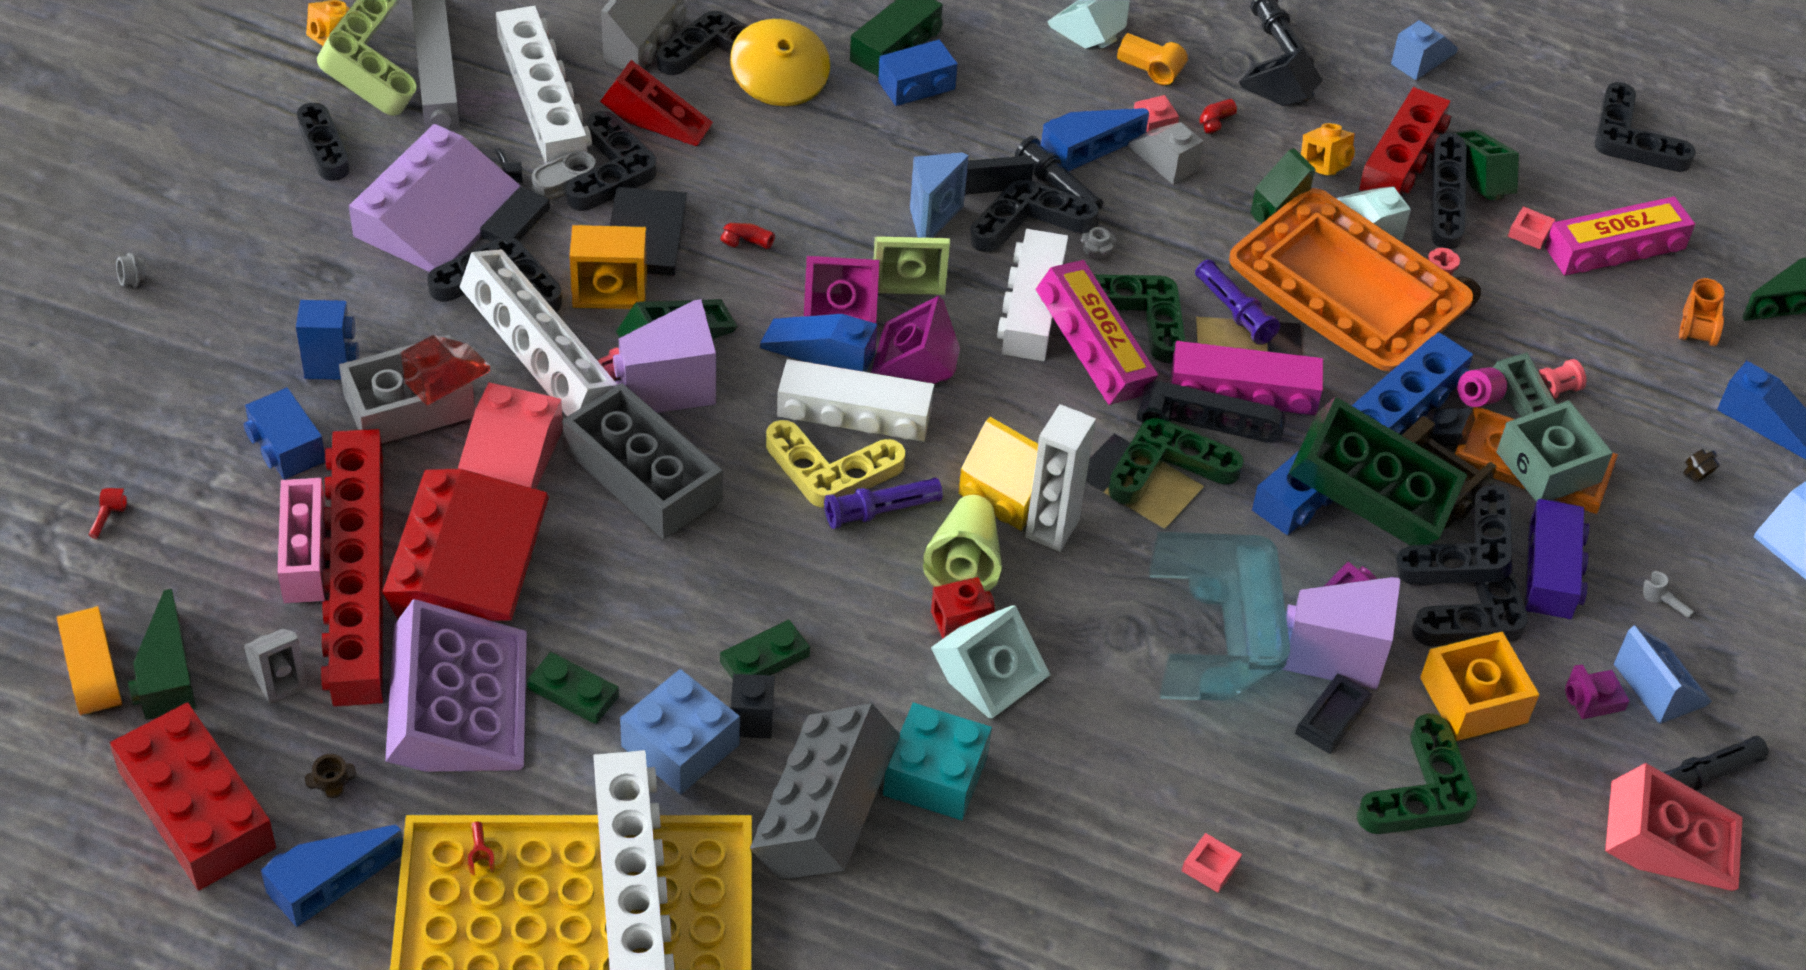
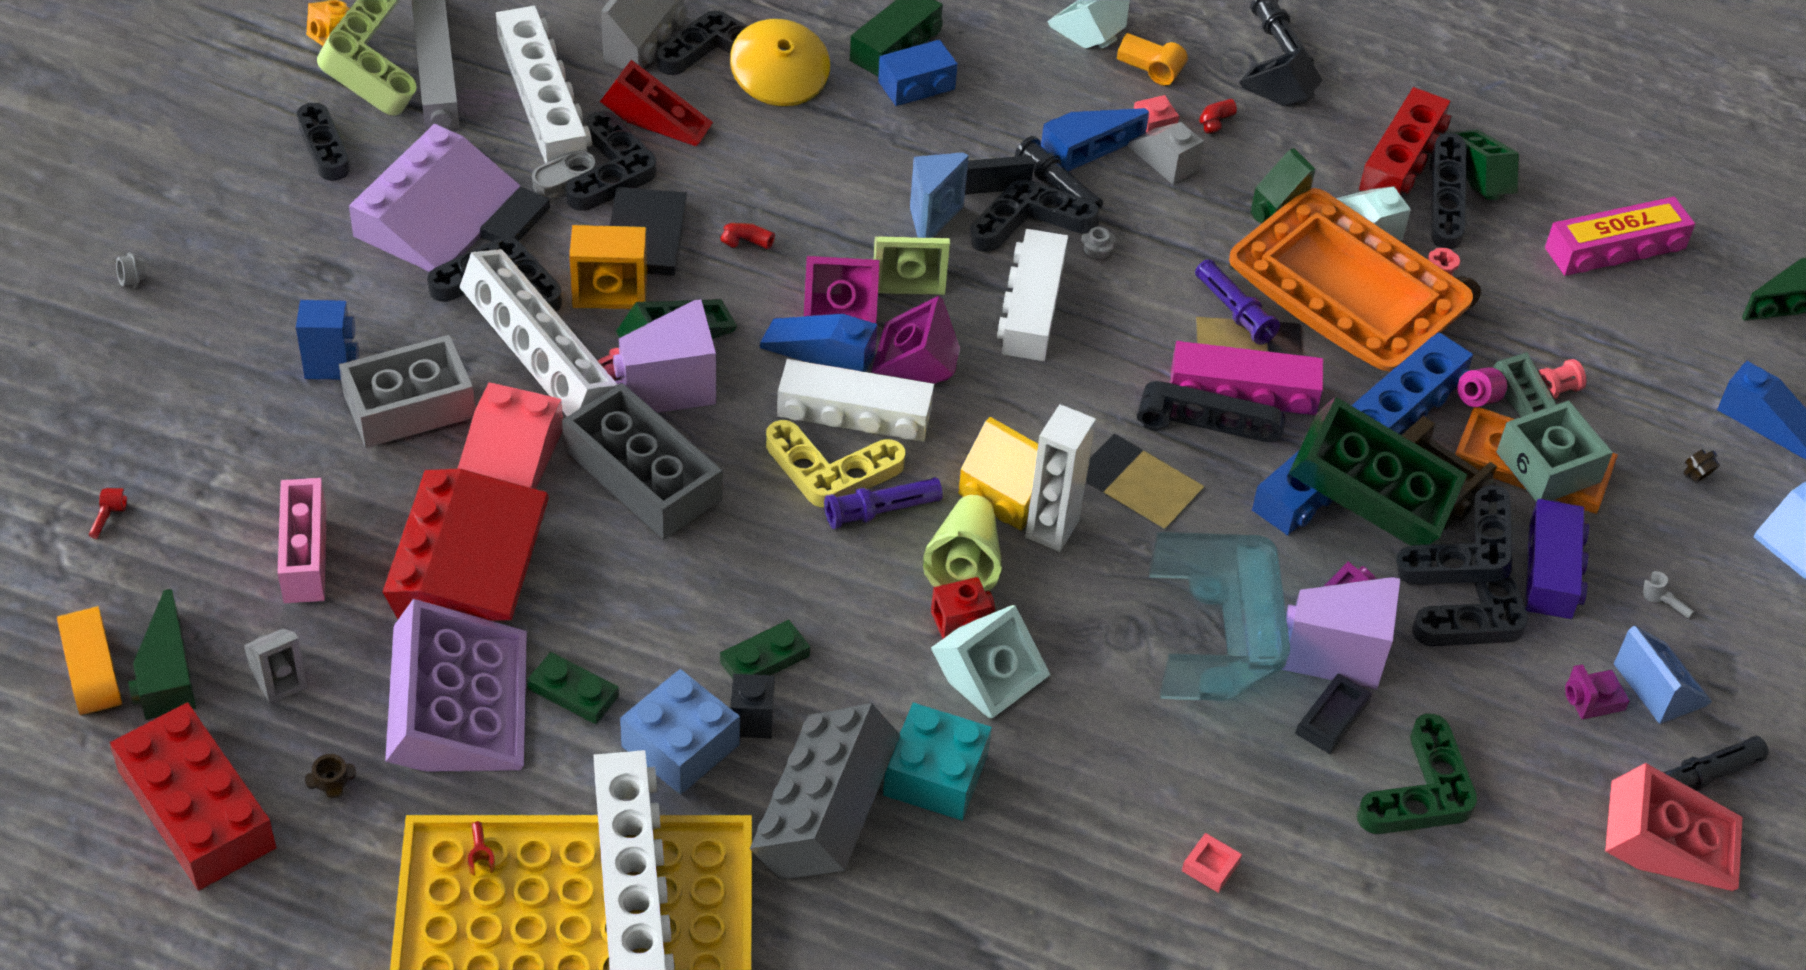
blue brick [244,387,325,480] -> none
blue slope [261,824,403,927] -> none
red brick [321,429,383,707] -> none
clear red slope [401,335,491,406] -> none
black hand [496,148,523,182] -> none
dark pink brick [1035,260,1158,405] -> none
dark green beam [1093,274,1185,363] -> none
dark green beam [1108,418,1244,504] -> none
light orange brick [1301,123,1355,176] -> none
medium blue slope [1391,20,1458,80] -> none
light orange brick [1420,631,1540,741] -> none
black plate [1431,408,1475,445] -> none
coral plate [1508,206,1555,249] -> none
black beam [1595,82,1696,172] -> none
orange piece [1679,278,1725,347] -> none

